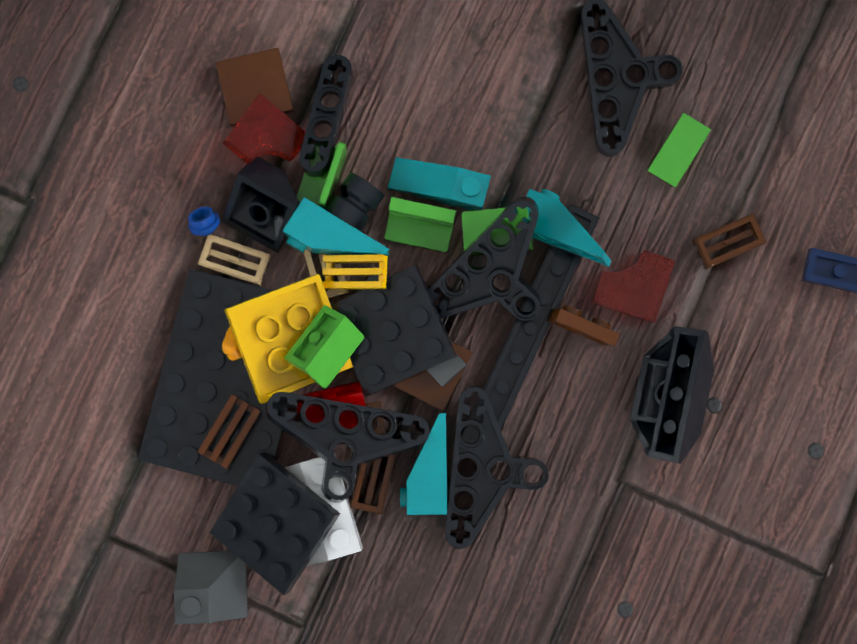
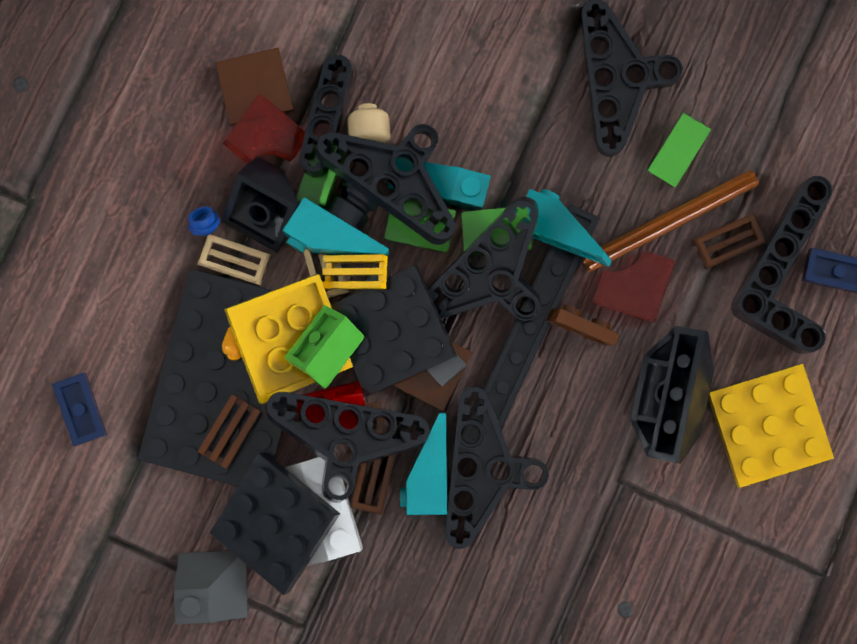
none -> dark blue plate [52,373,108,446]
none -> black beam [316,124,455,245]
none -> tan head [347,103,391,144]
none -> dark orange axle [581,170,759,272]
none -> yellow plate [708,364,834,488]
none -> black beam [731,176,832,354]

